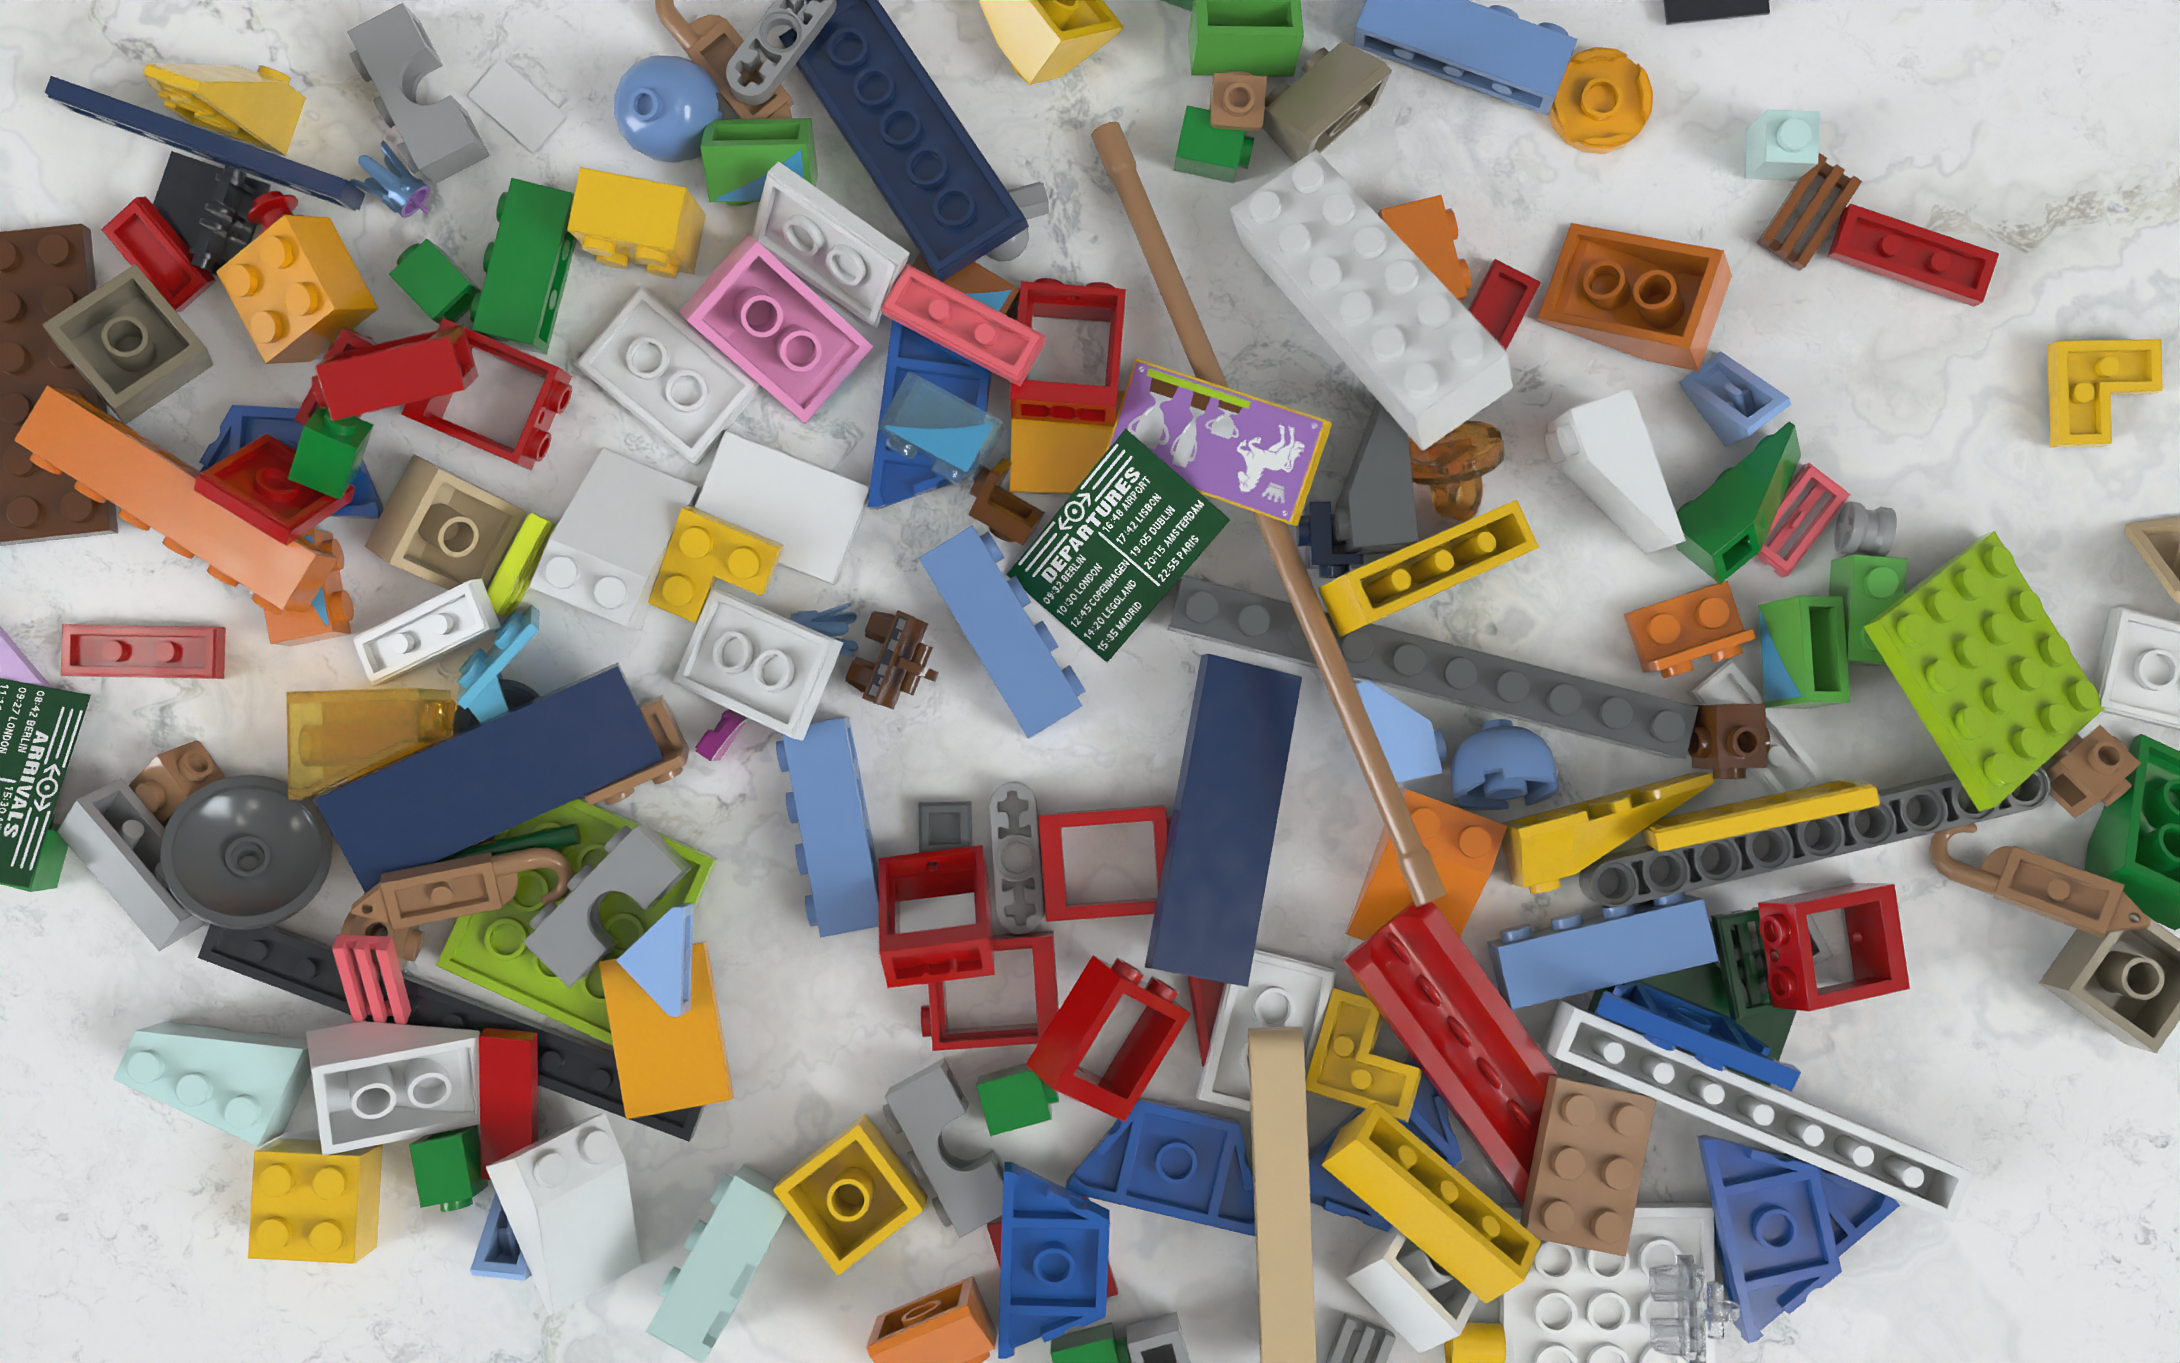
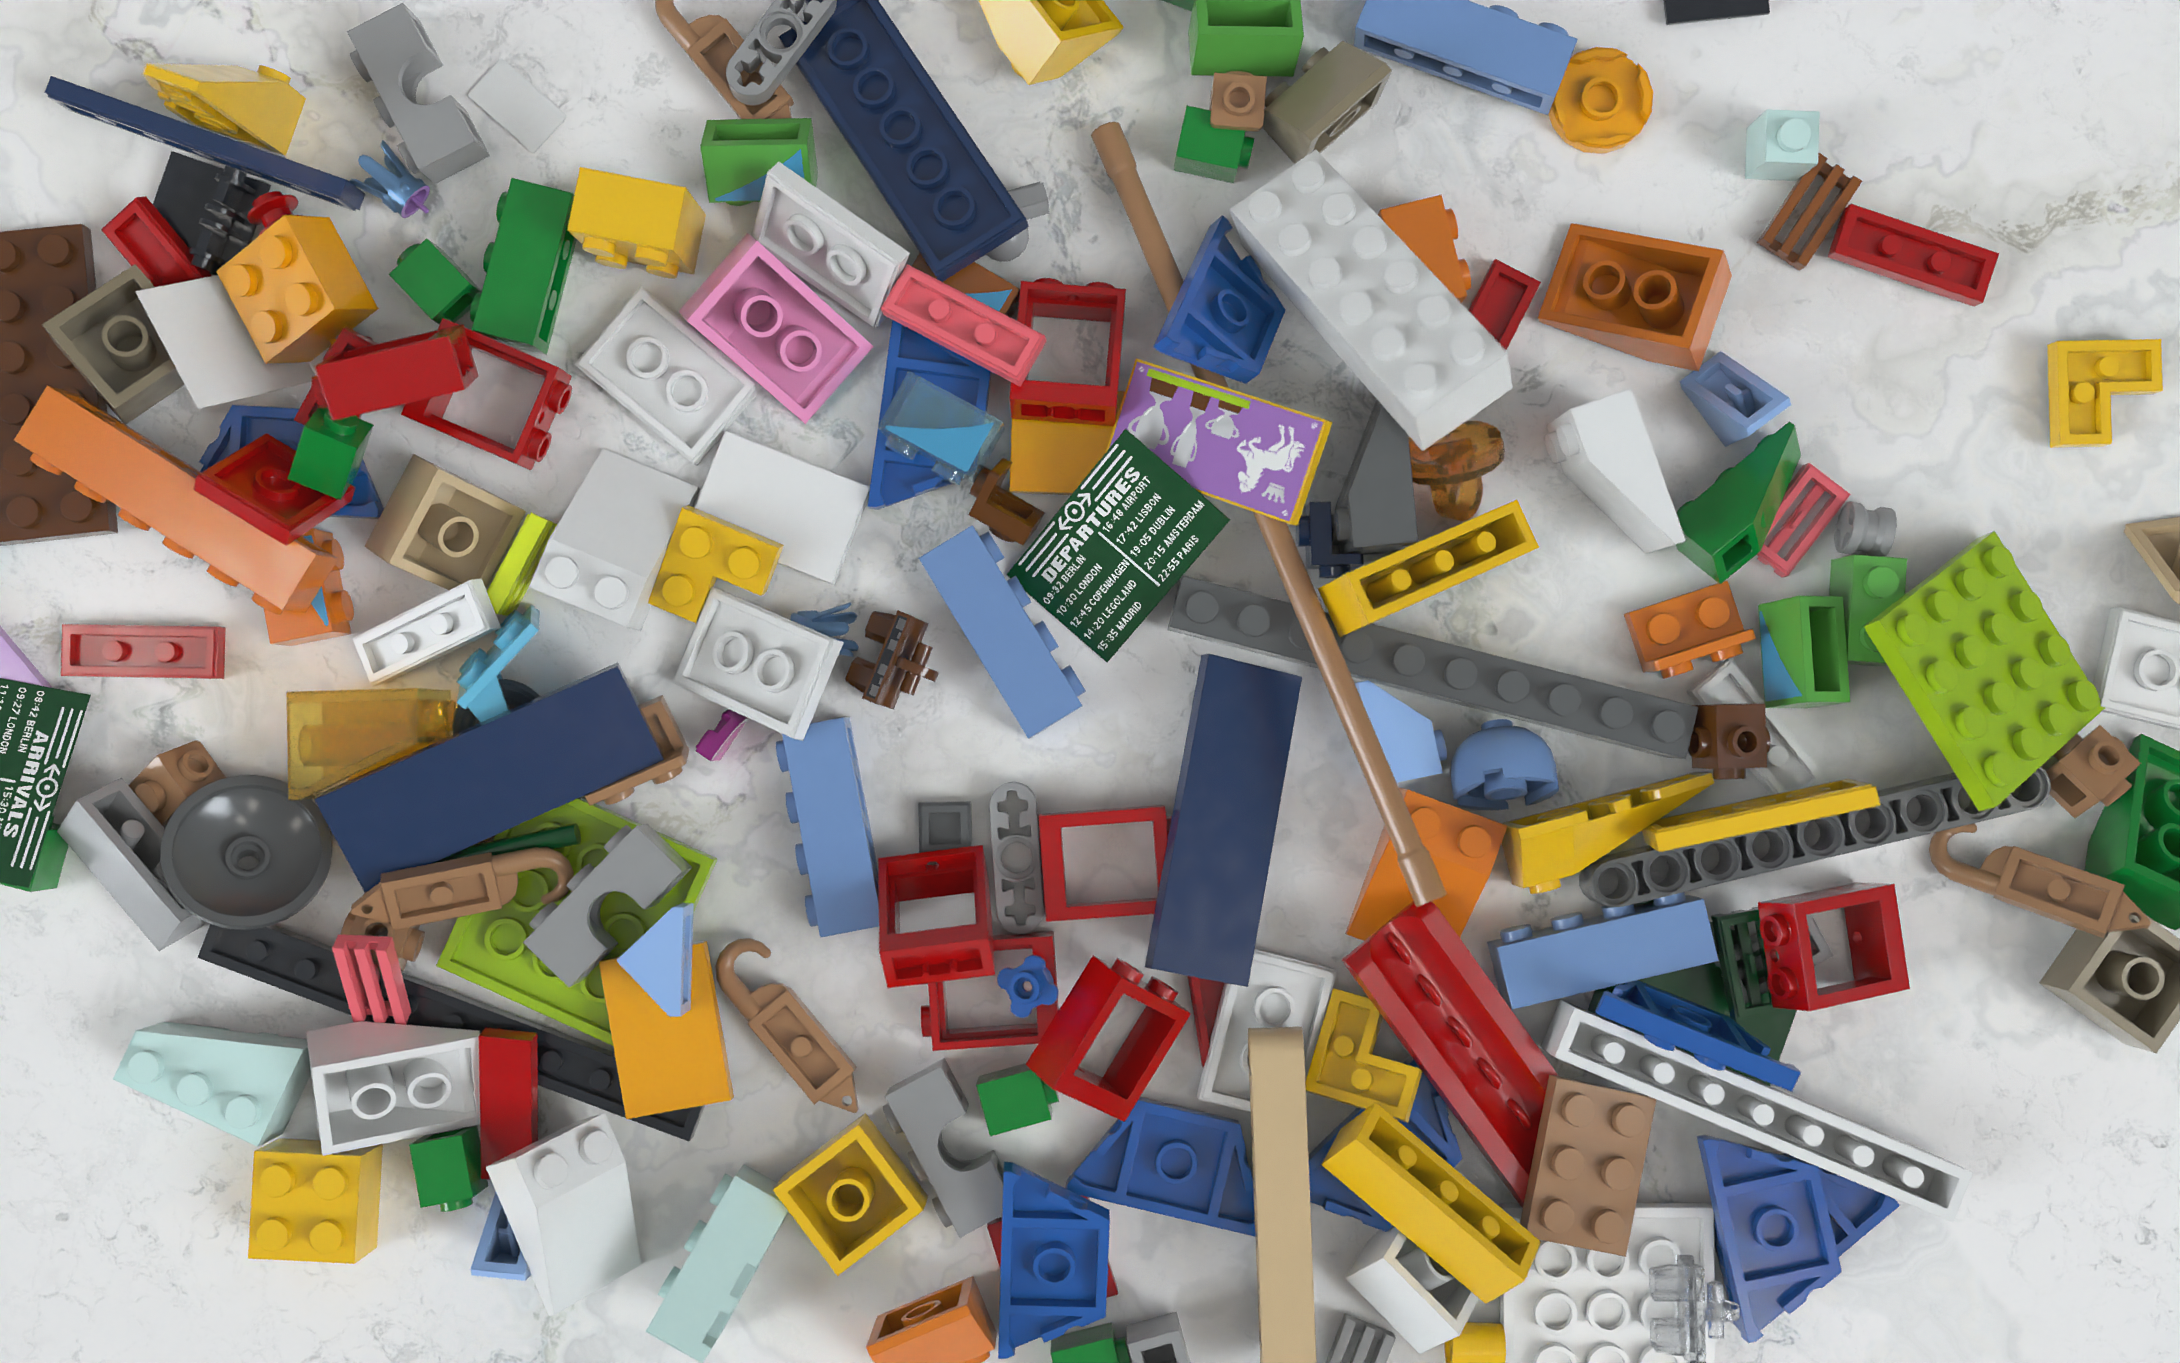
medium blue cylinder [614,55,723,162] -> none
none -> white sticker [135,275,315,409]
none -> medium nougat plate [715,938,859,1113]
none -> blue plate [997,955,1059,1018]
none -> blue wing [1153,215,1285,384]

